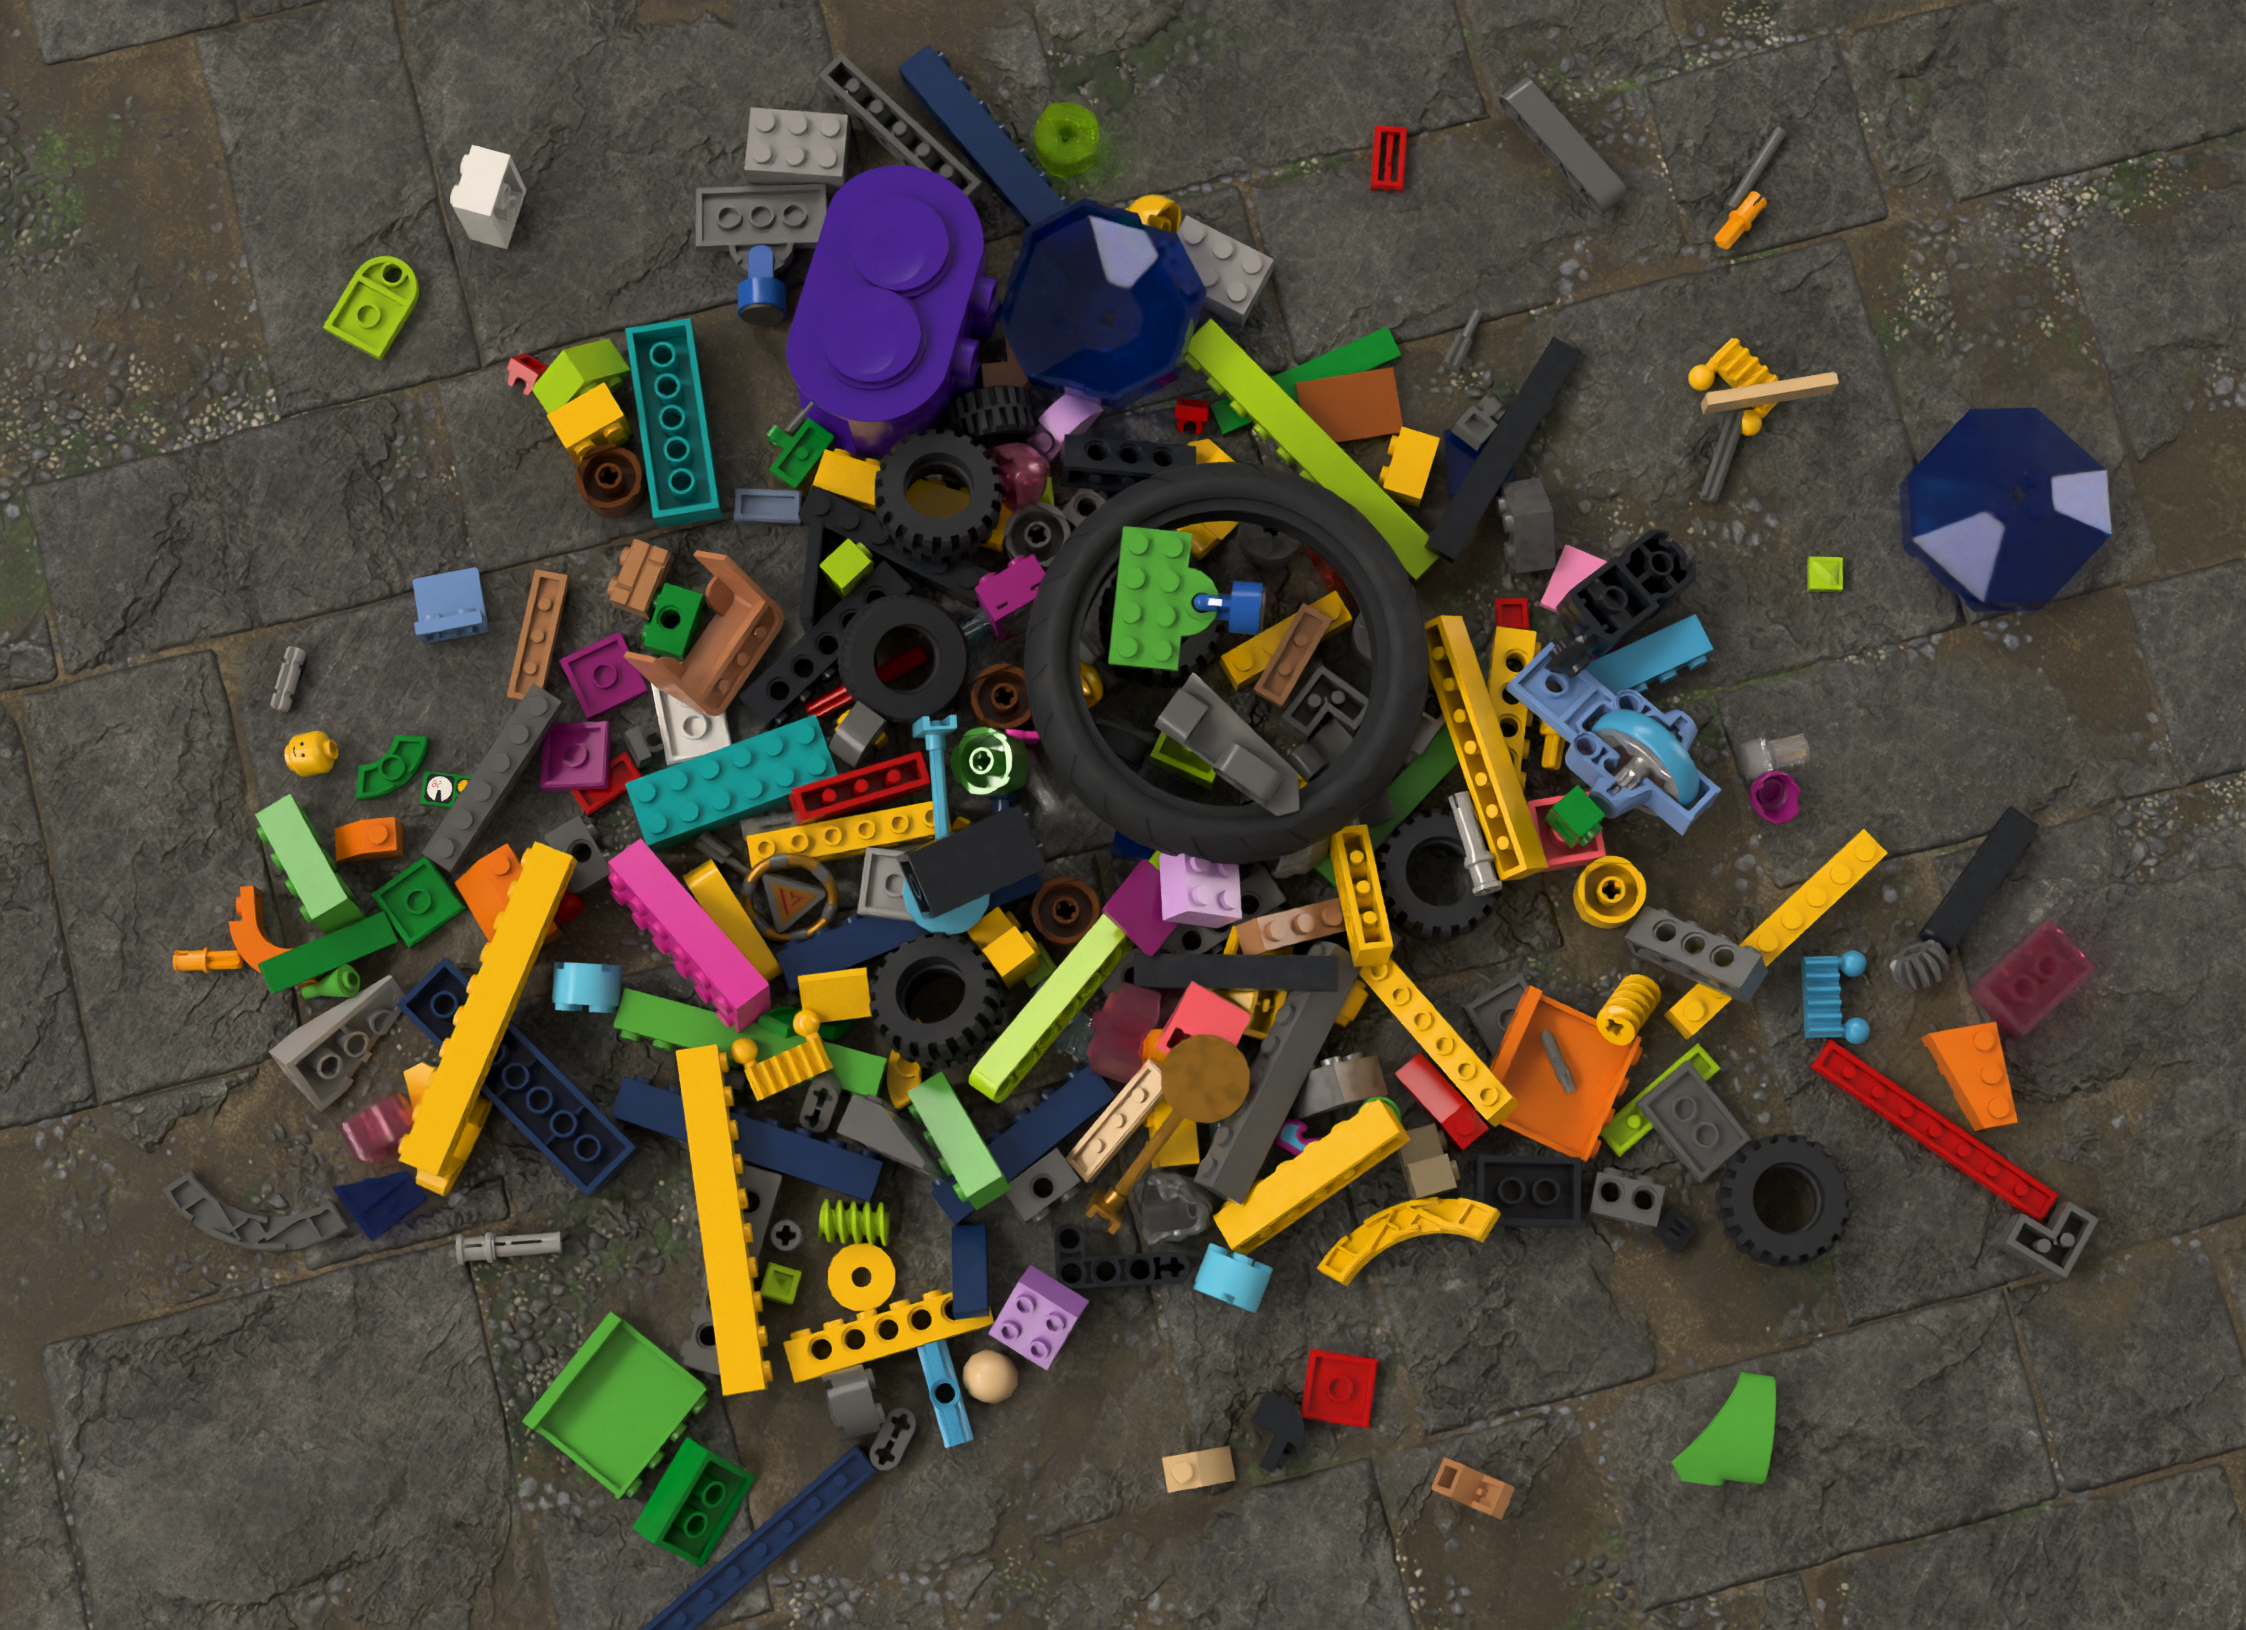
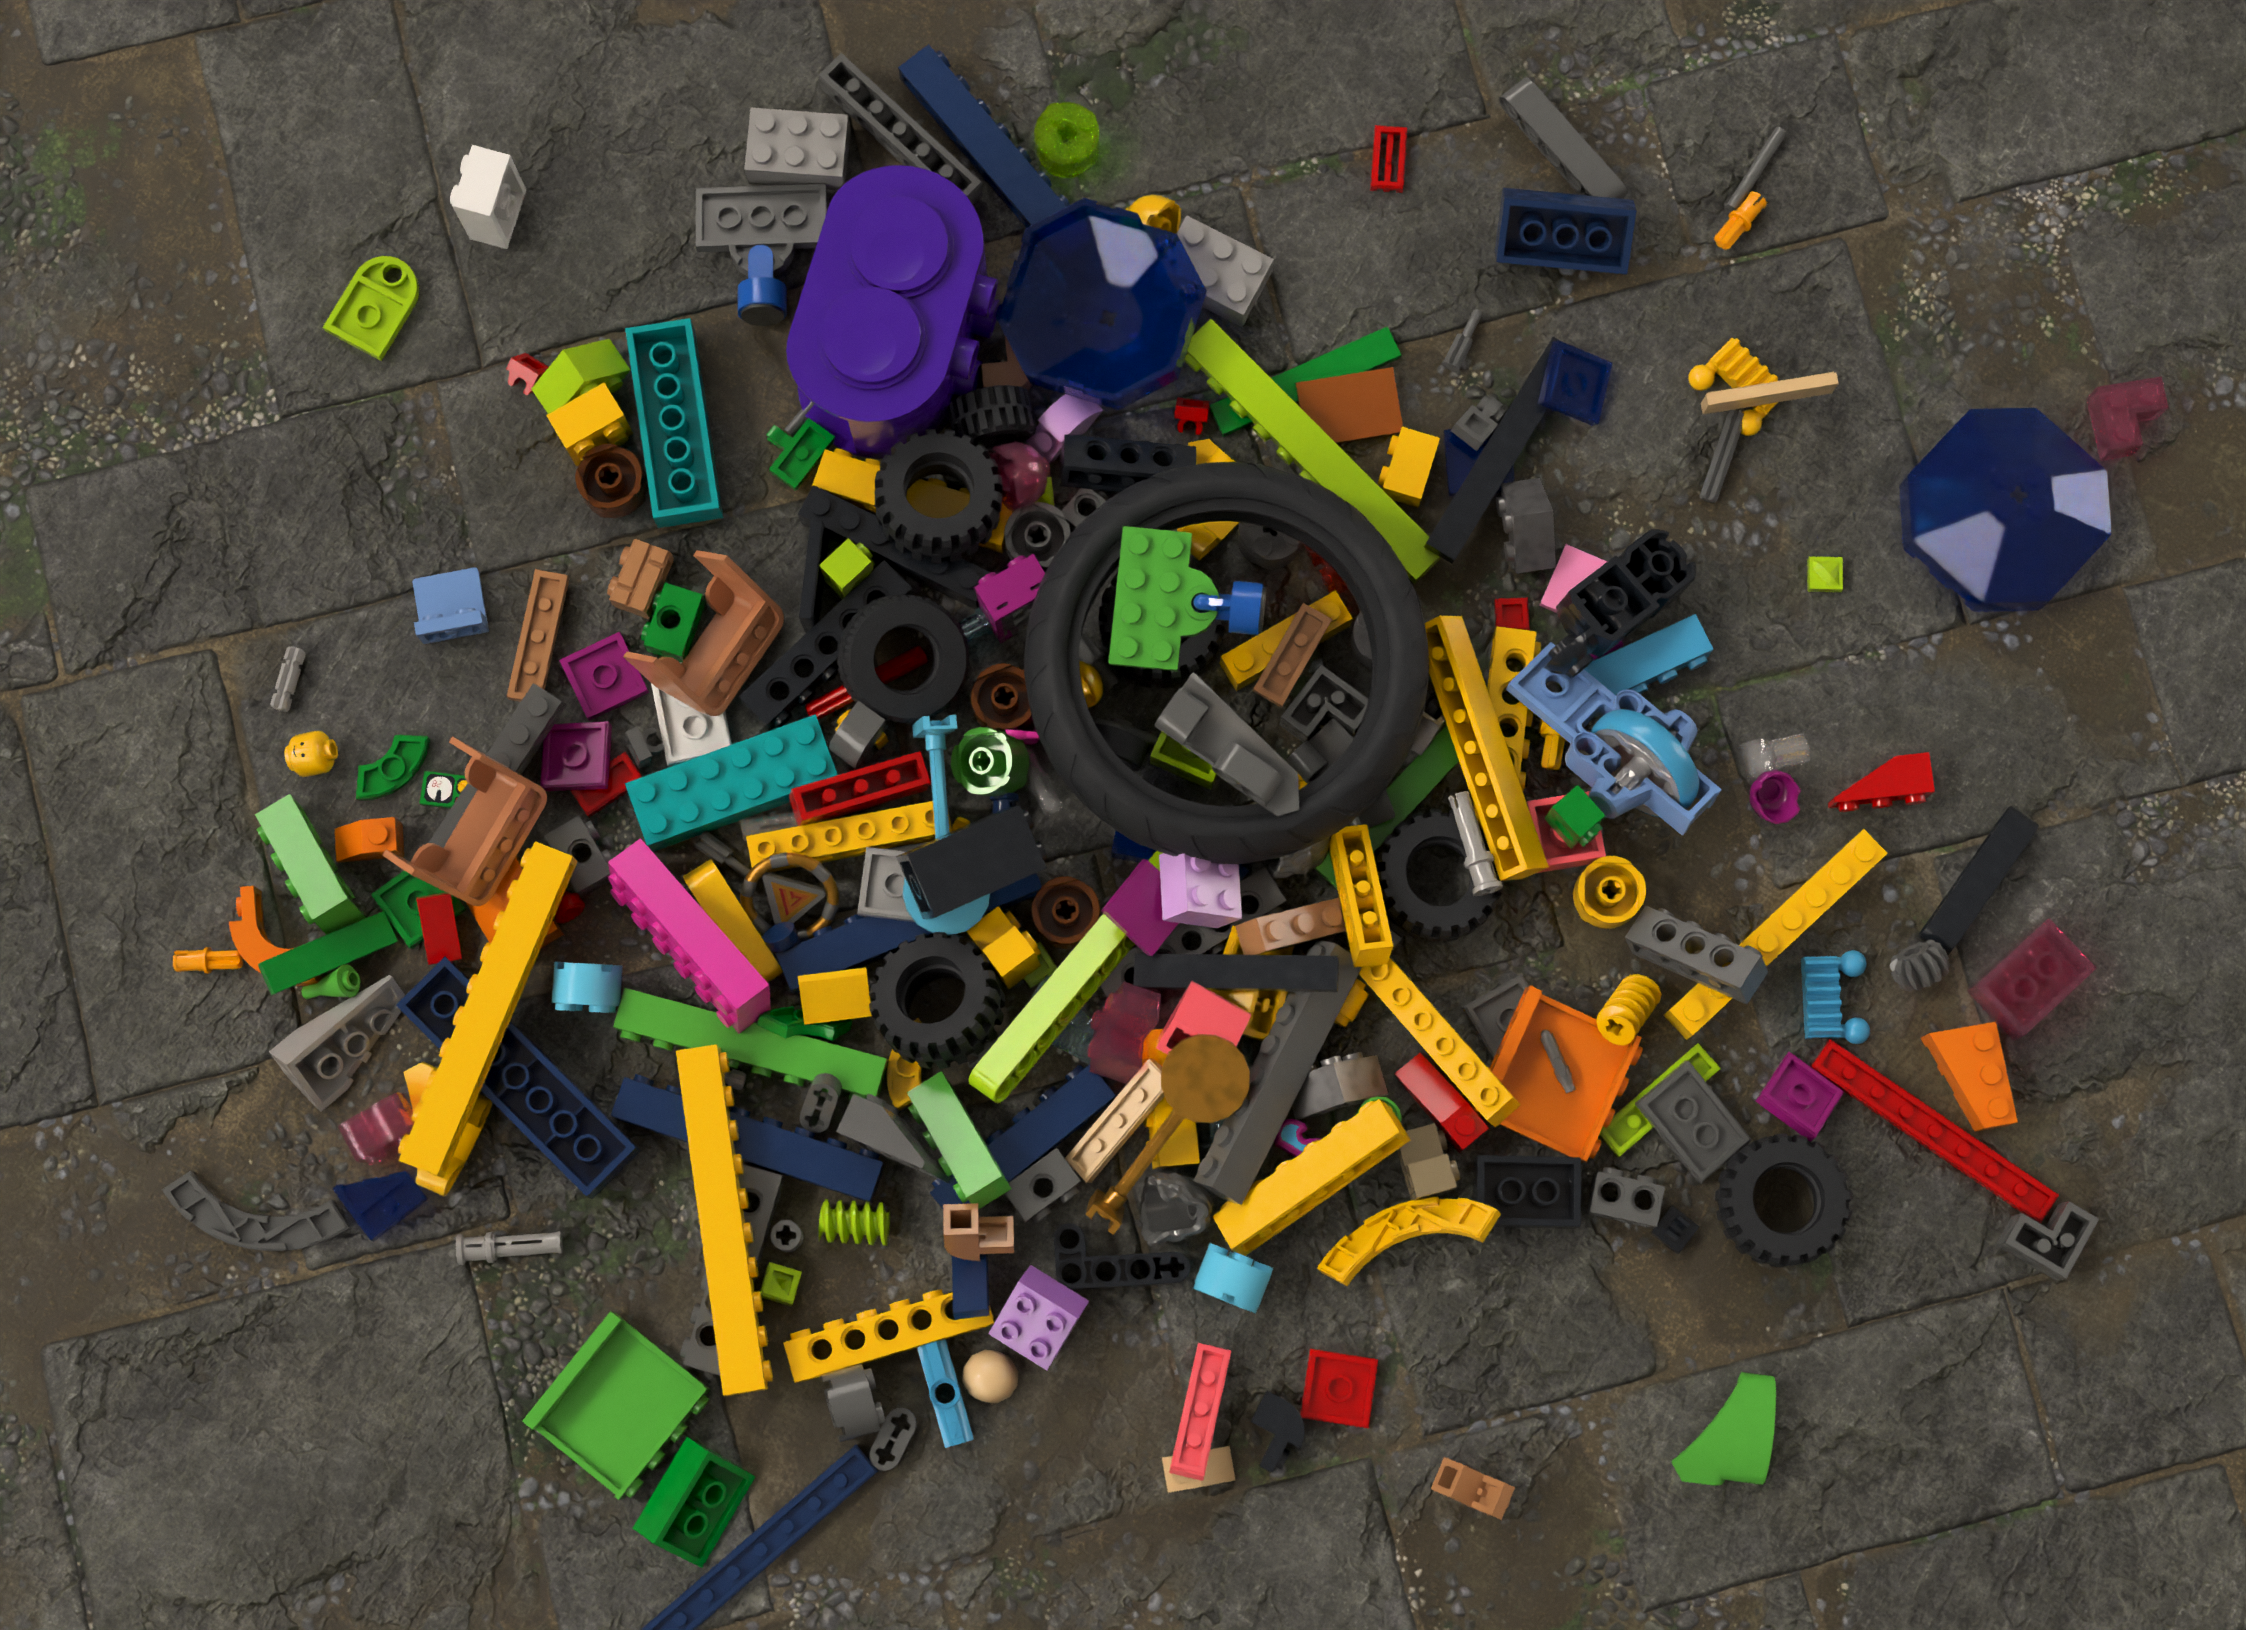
yellow gear [731,1010,834,1101] -> none
sand blue tile [734,488,803,525] -> none
yellow tile [828,1243,896,1311] -> none
none -> nougat windscreen [382,736,547,906]
none -> red tile [416,892,462,965]
none -> dark blue tile [763,922,799,952]
none -> medium nougat brick [943,1203,1014,1261]
none -> coral tile [1169,1343,1231,1481]
none -> dark blue brick [1495,188,1637,274]
none -> clear blue tile [1538,340,1613,426]
none -> magenta plate [1755,1051,1844,1142]
none -> red slope [1828,752,1935,812]
none -> clear pink brick [2086,376,2169,461]

